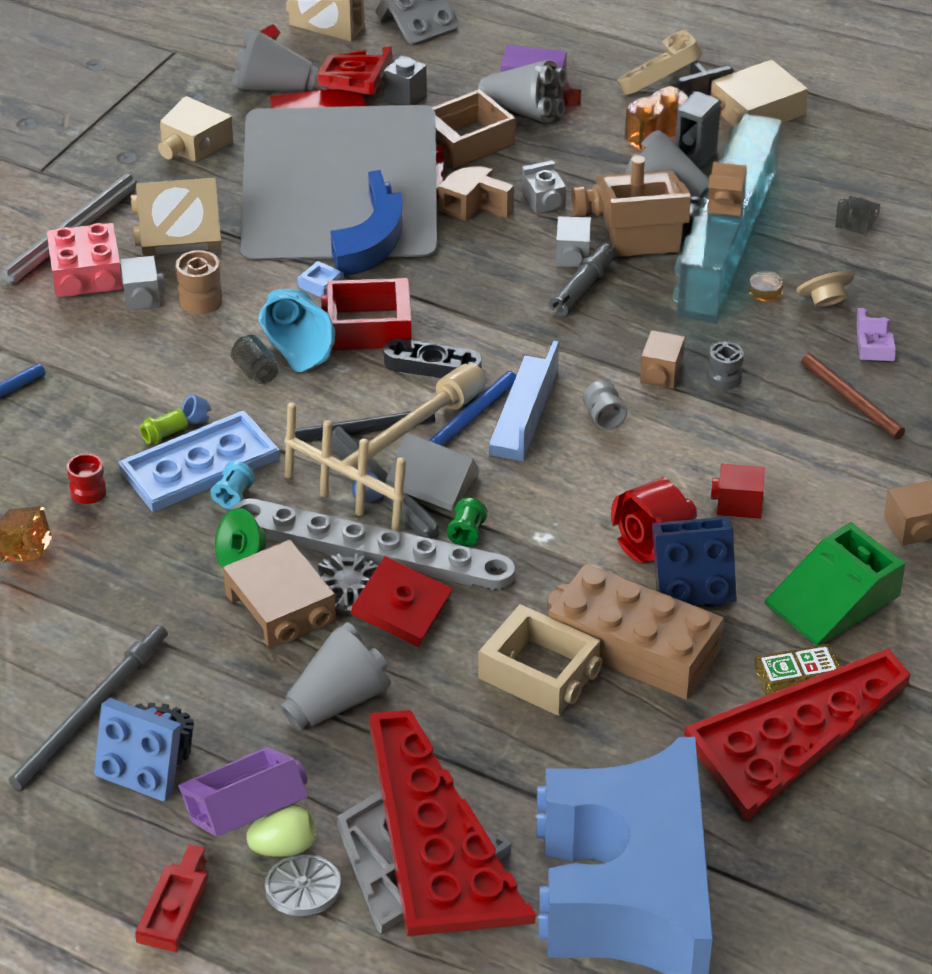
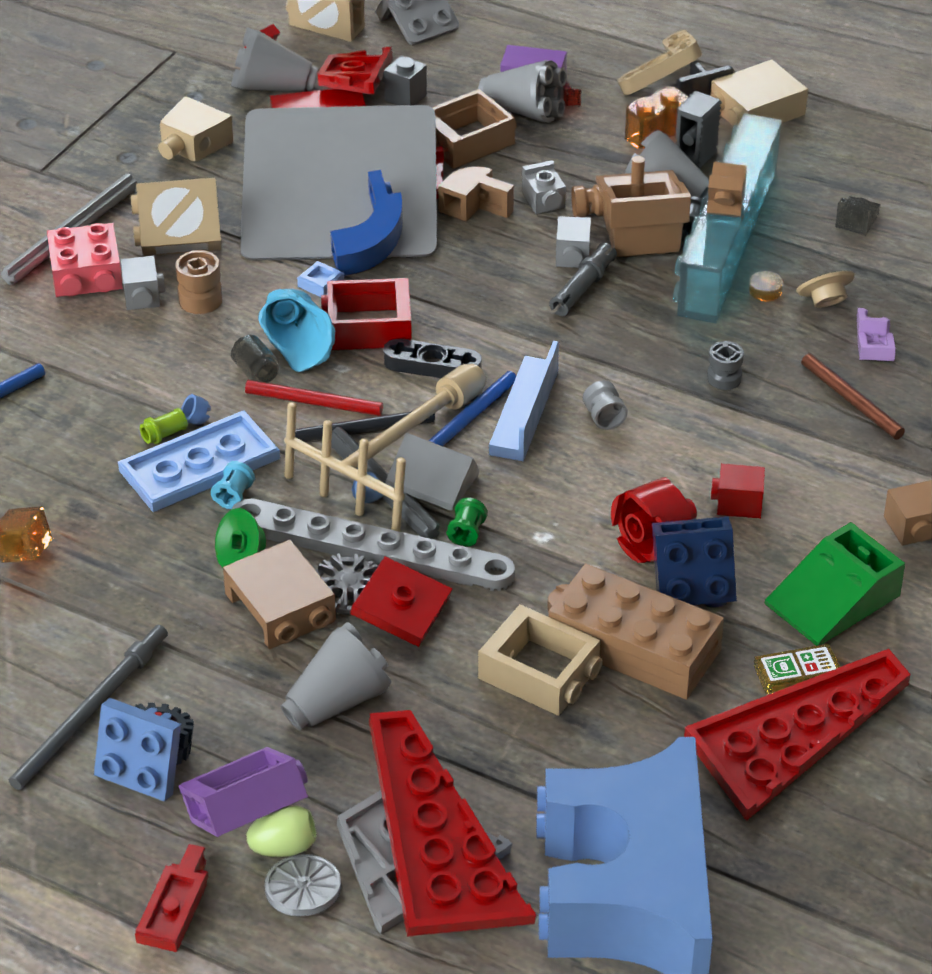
red wheel [66,453,106,504] -> none
medium nougat brick [640,330,685,389] -> none
none -> red bar [245,380,383,416]

